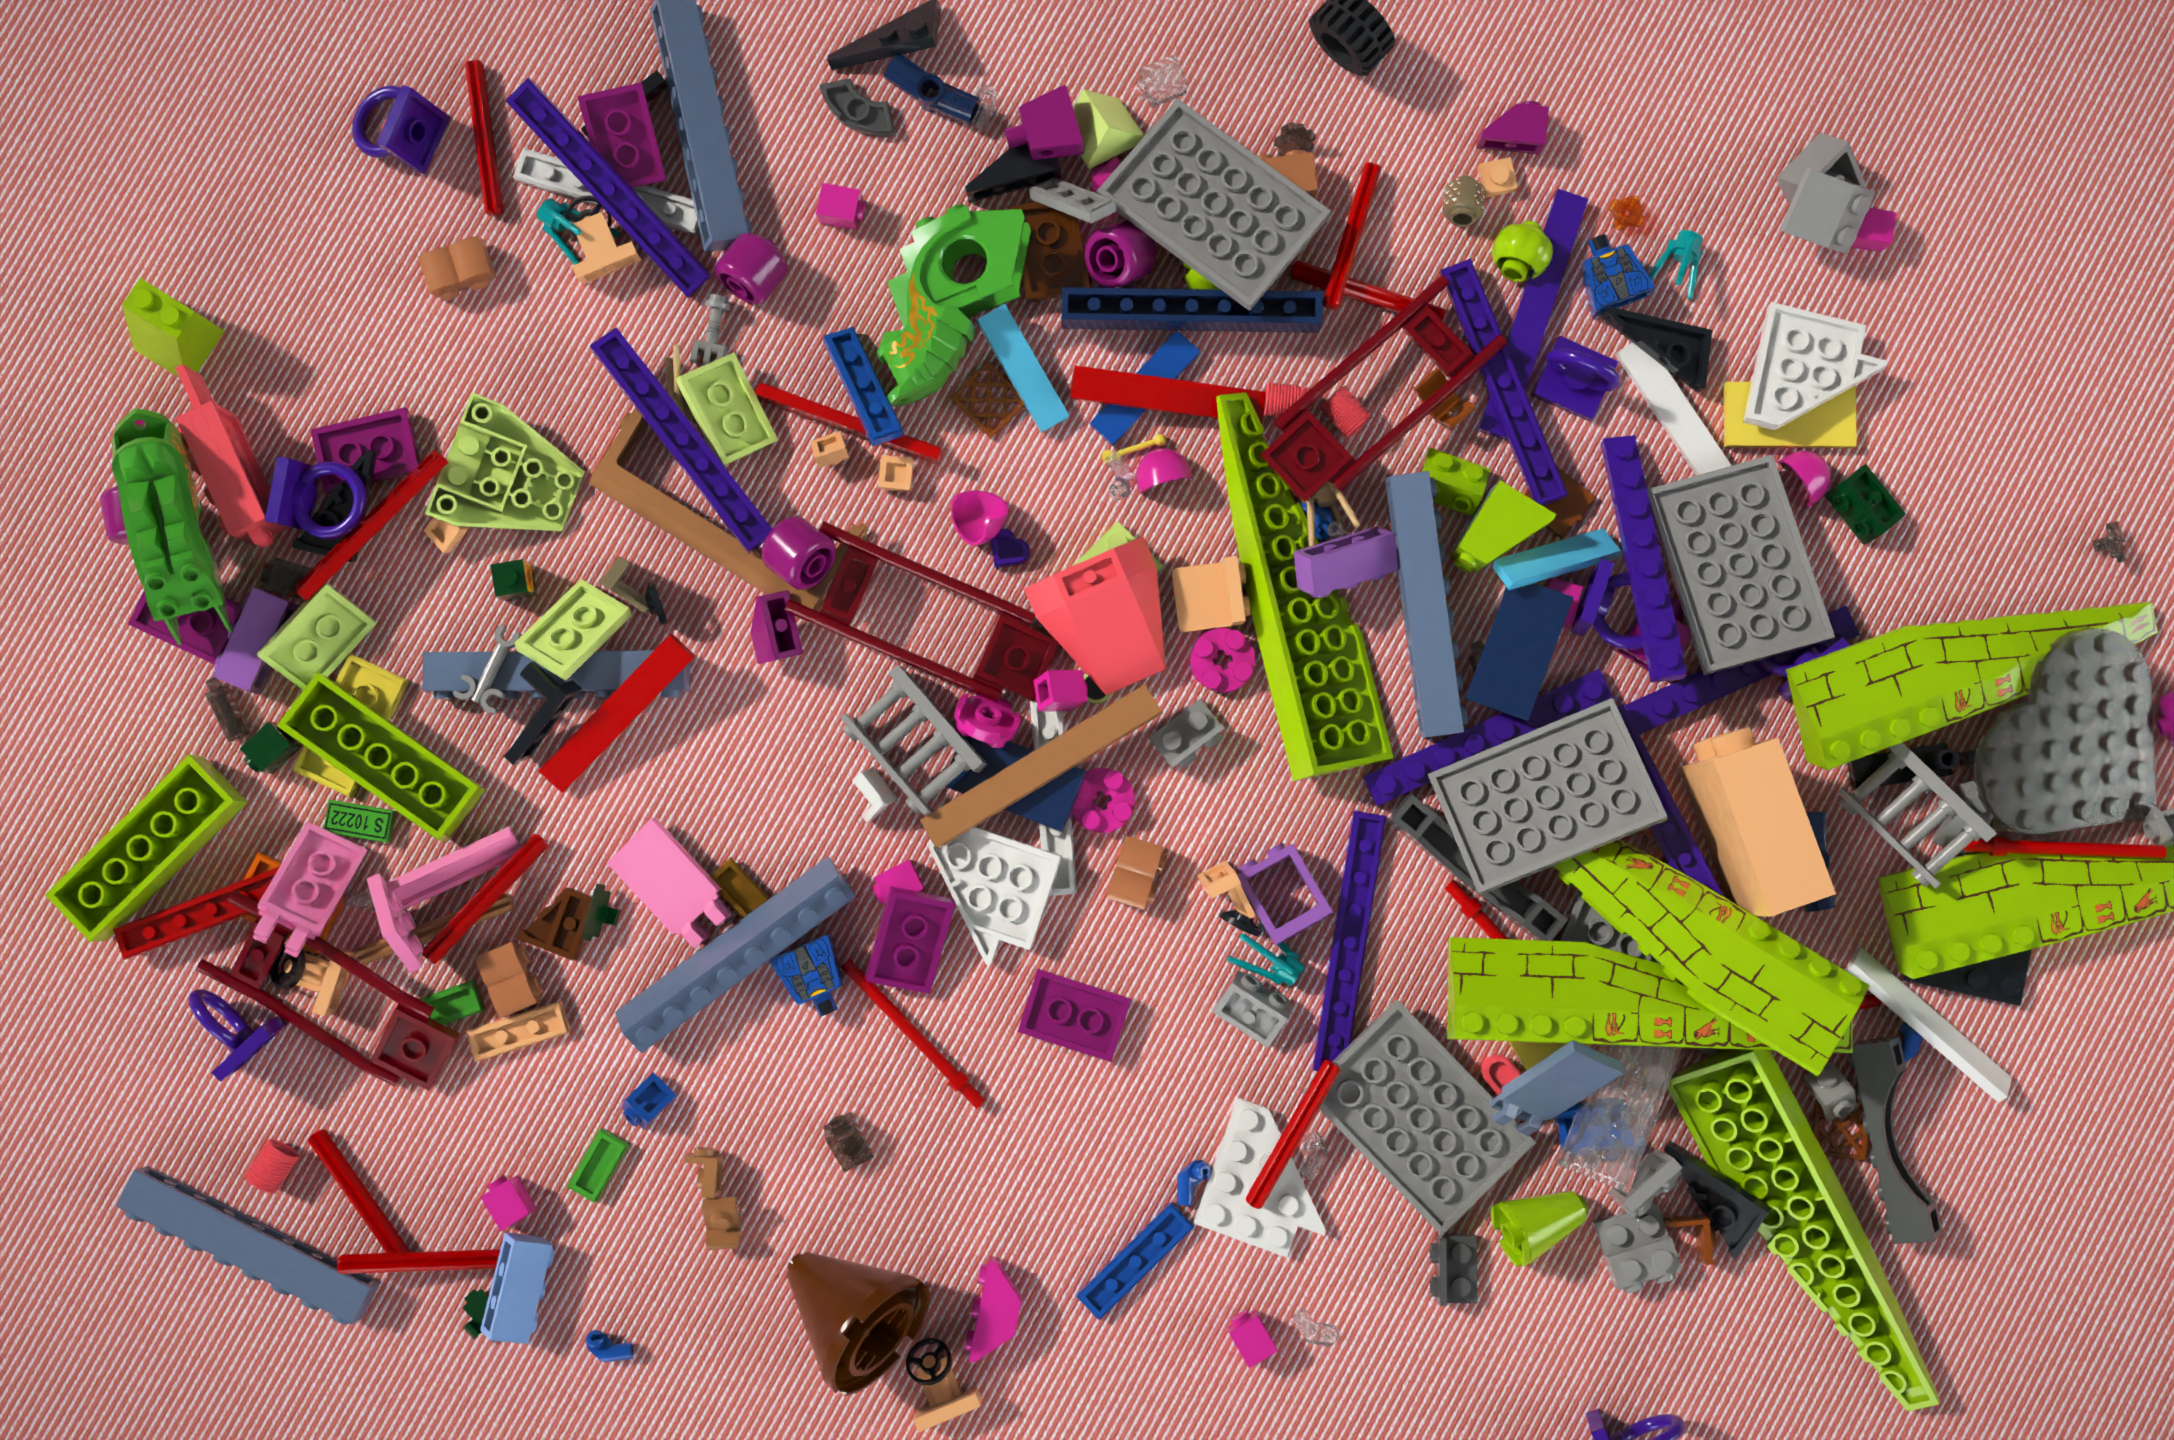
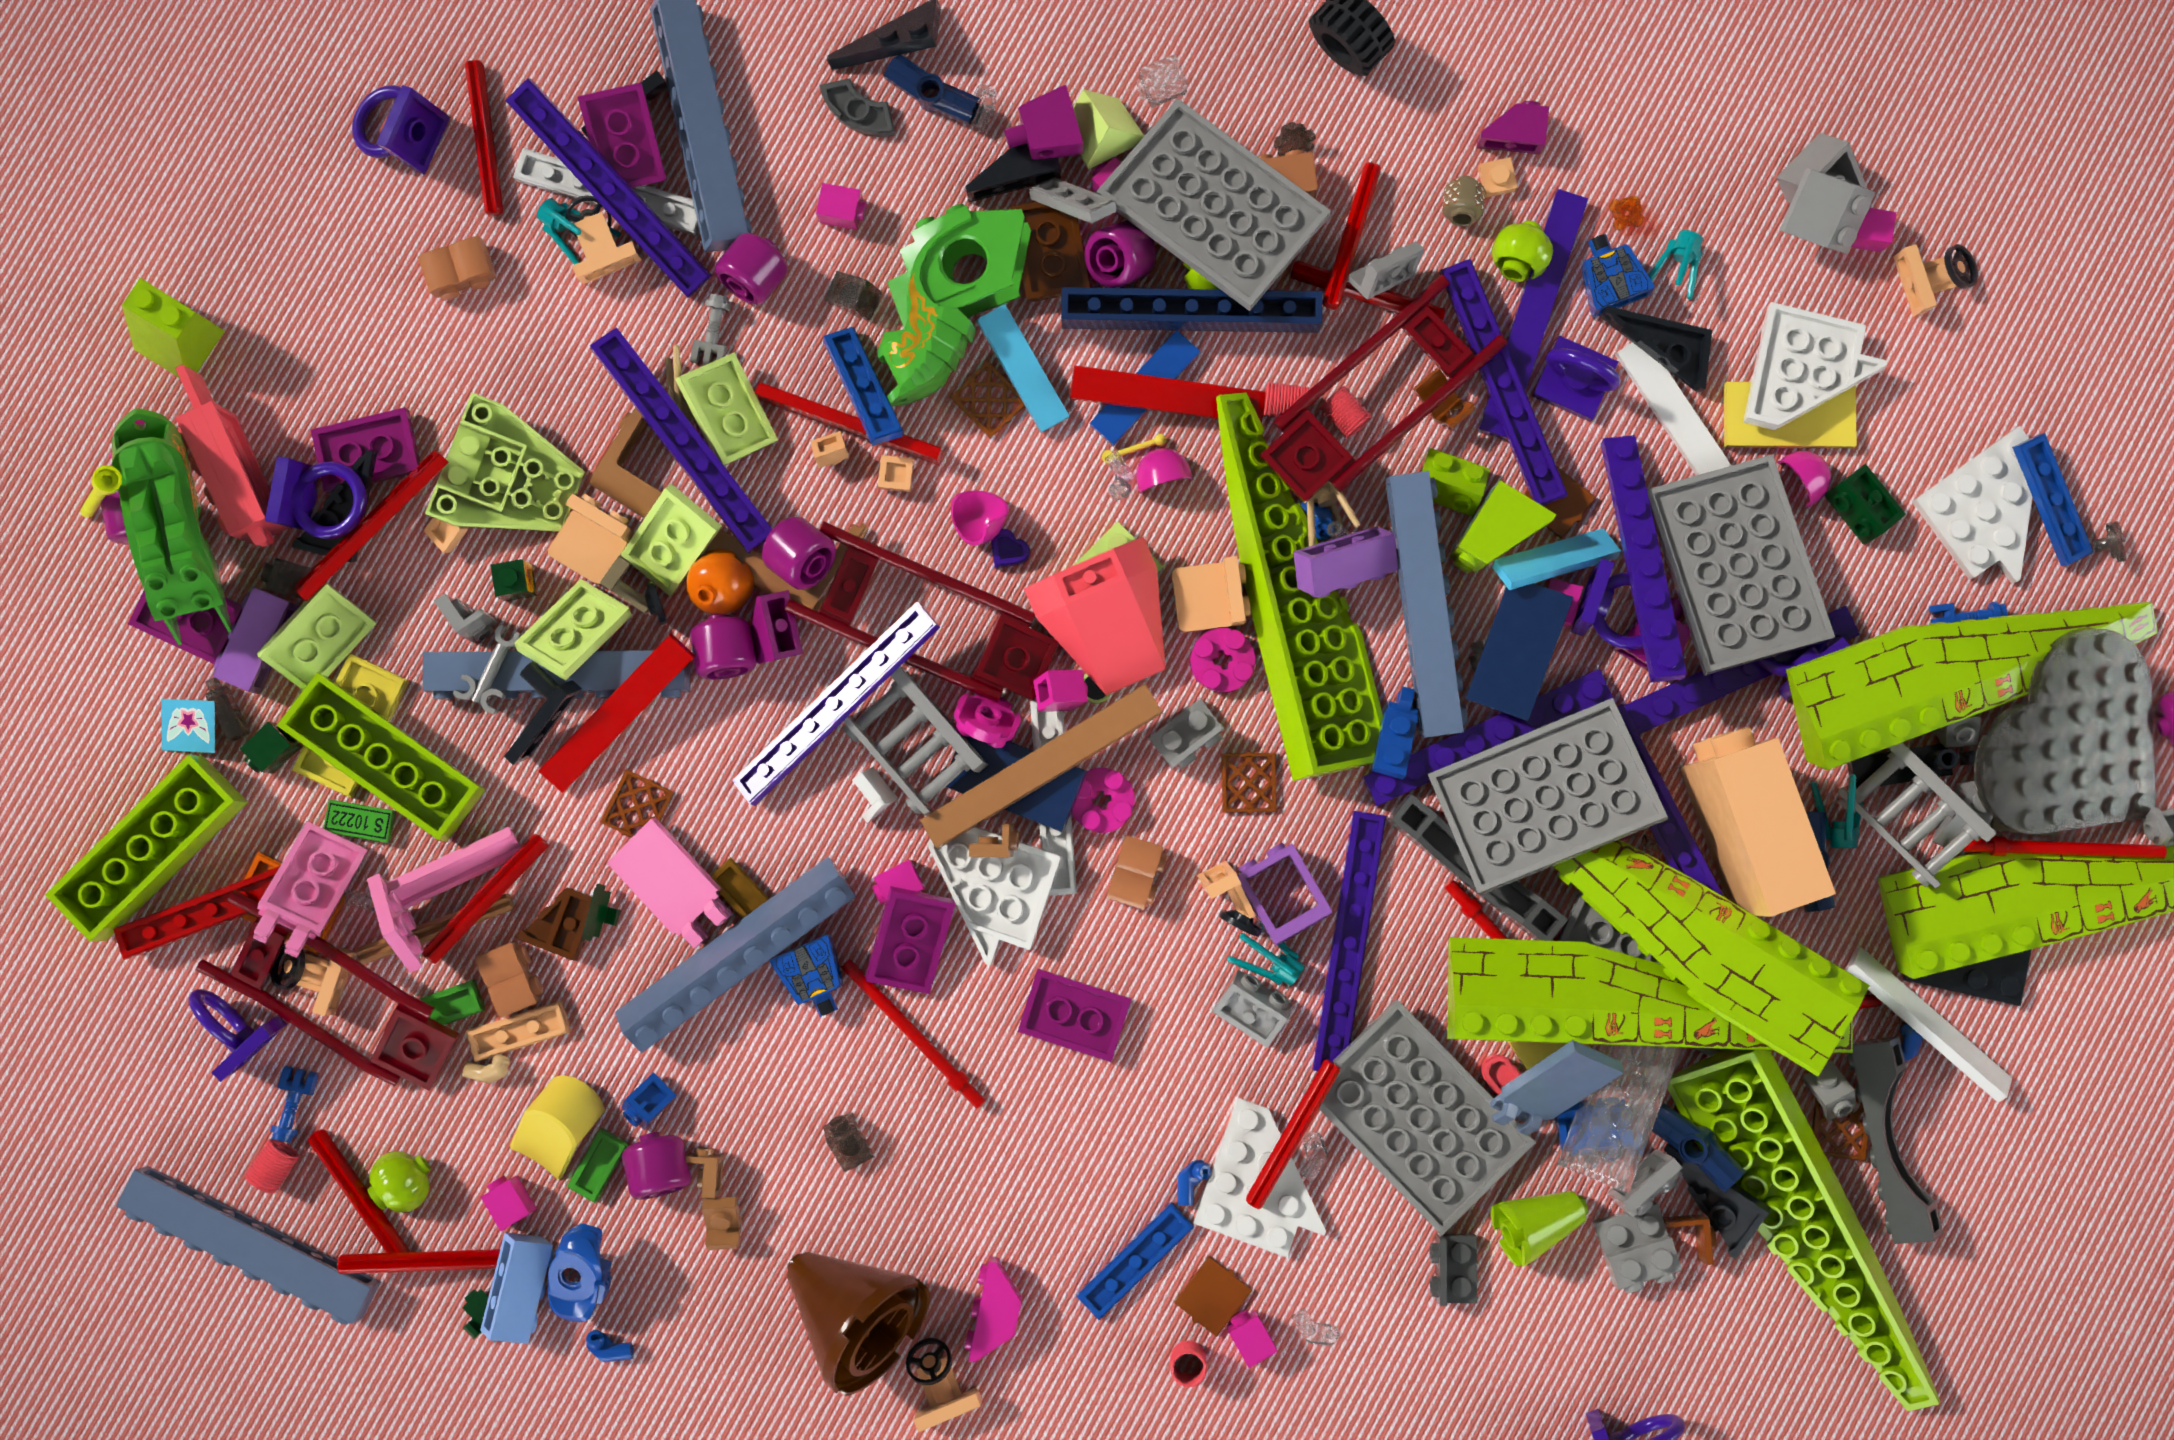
none -> neon yellow piece [80,465,122,518]
none -> medium azure sticker [161,699,215,753]
none -> blue hinge [270,1066,318,1143]
none -> lime plant [367,1151,432,1213]
none -> light grey bracket [434,593,498,642]
none -> tan arm [462,1054,510,1084]
none -> light yellow piece [510,1075,606,1180]
none -> light nougat bracket [548,493,635,585]
none -> blue piece [548,1223,612,1322]
none -> dark orange window [600,769,675,838]
none -> yellowish green plate [621,484,722,597]
none -> magenta head [622,1132,692,1200]
none -> orange cylinder [687,548,754,615]
none -> magenta head [690,614,757,680]
none -> tile [732,602,940,806]
none -> clear smoke bracket [824,271,882,320]
none -> medium nougat bracket [969,823,1019,858]
none -> coral piece [1170,1341,1207,1387]
none -> dark orange piece [1173,1256,1252,1337]
none -> dark orange window [1221,752,1277,814]
none -> light grey bracket [1348,241,1424,300]
none -> blue hinge [1372,686,1418,779]
none -> dark blue piece [1647,1103,1746,1193]
none -> teal plant [1810,774,1863,848]
none -> light nougat piece [1893,244,1978,317]
none -> white wing [1911,426,2033,584]
none -> blue hinge [1929,601,2008,623]
none -> light grey bracket [1933,714,1981,748]
none -> blue tile [2012,433,2094,566]

